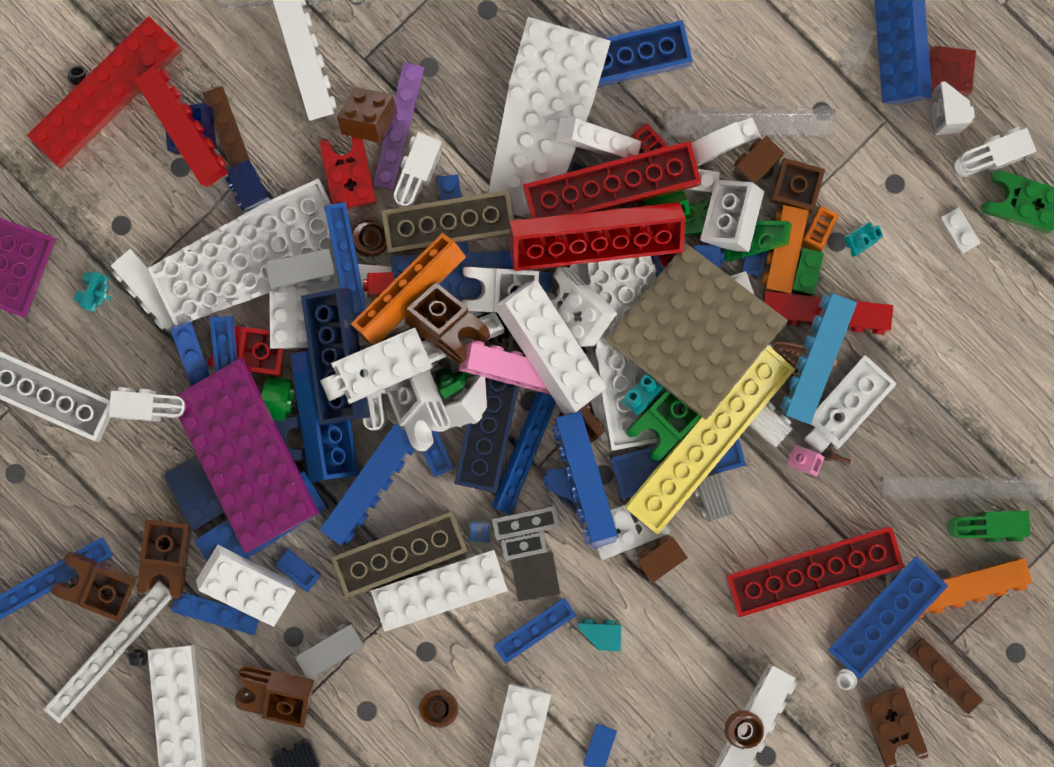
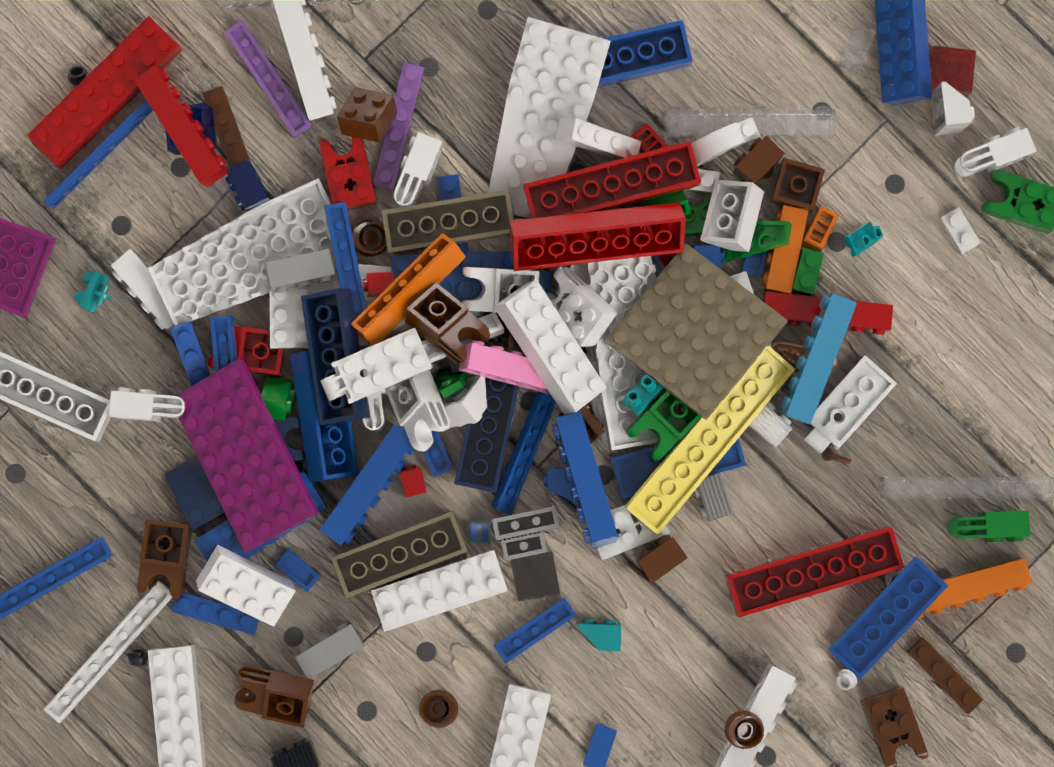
reddish brown brick [51,552,137,622] -> none
bright pink brick [787,445,825,477] -> none
none -> blue tile [44,100,153,209]
none -> medium lavender plate [224,20,312,138]
none -> red brick [400,464,427,498]

